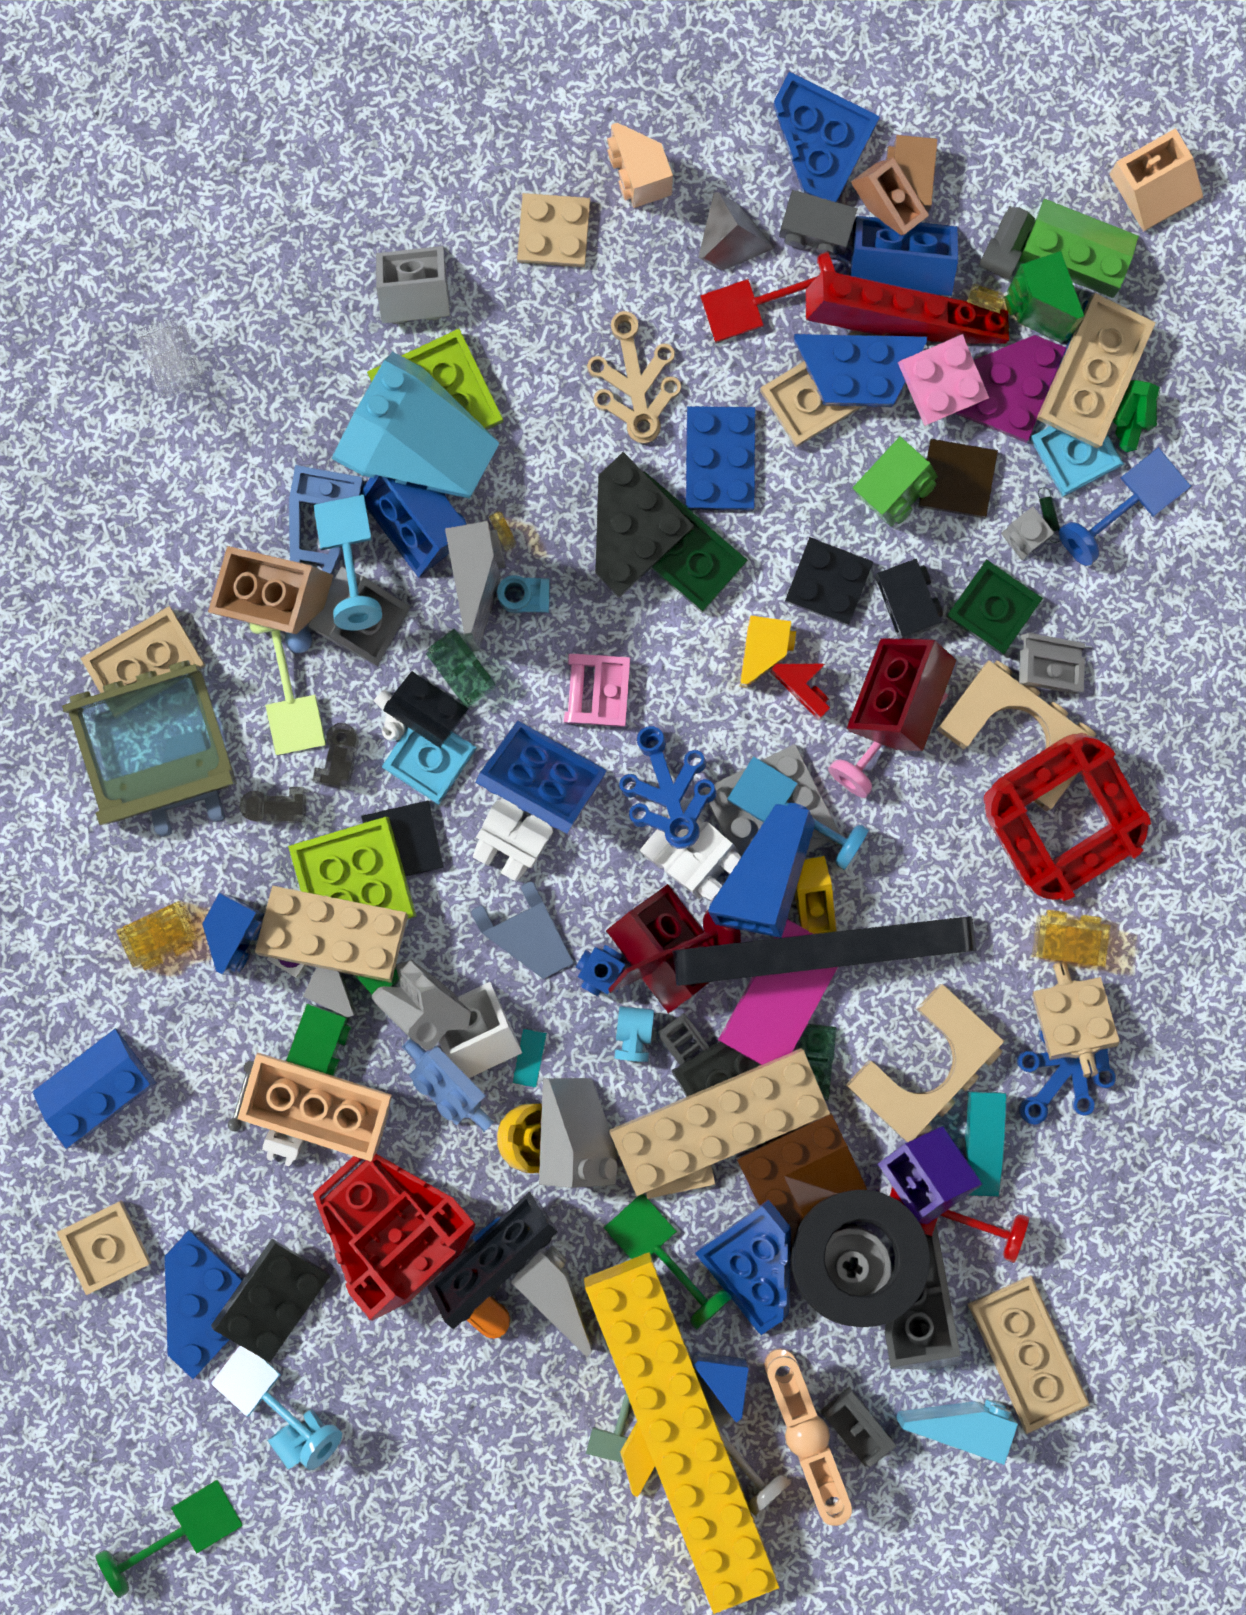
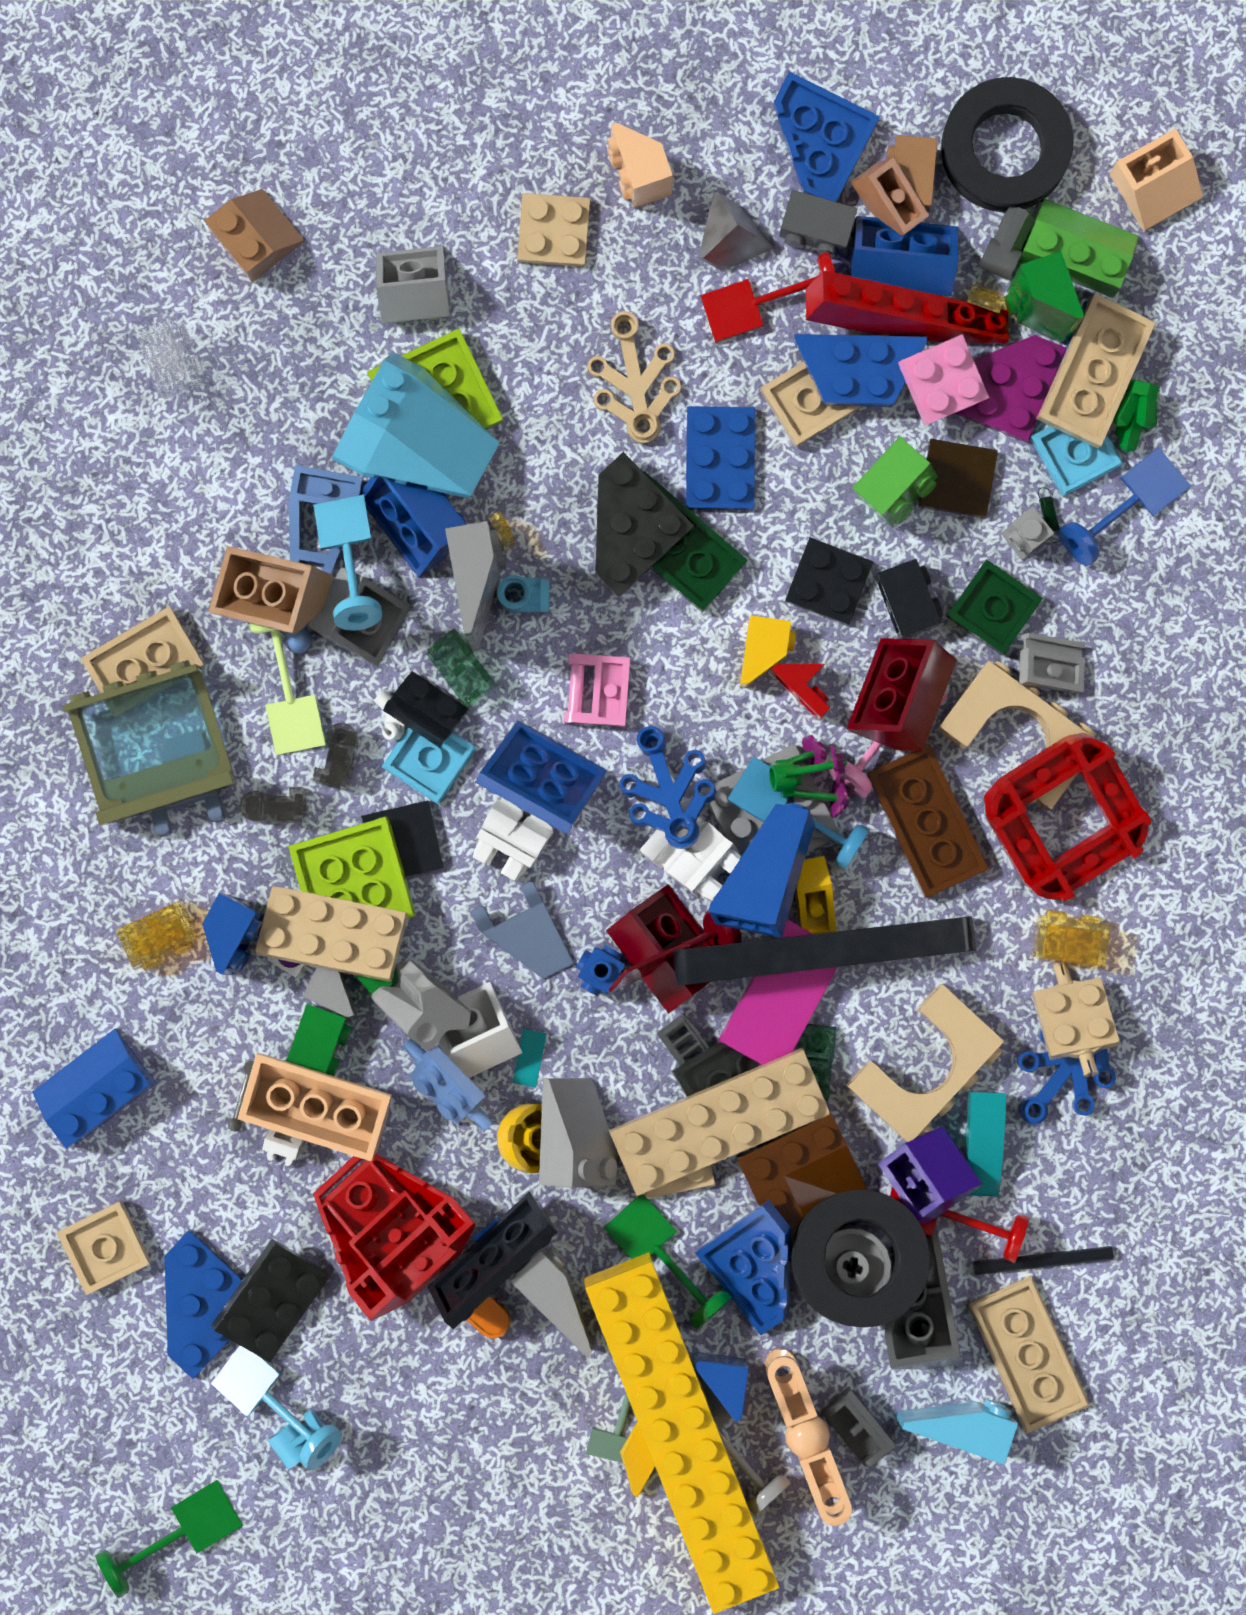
medium azure piece [614,1006,654,1062] -> none
none -> medium nougat slope [204,189,305,283]
none -> plant [769,735,850,818]
none -> reddish brown plate [866,744,988,899]
none -> black tyre [941,77,1074,212]
none -> black bar [973,1246,1114,1275]

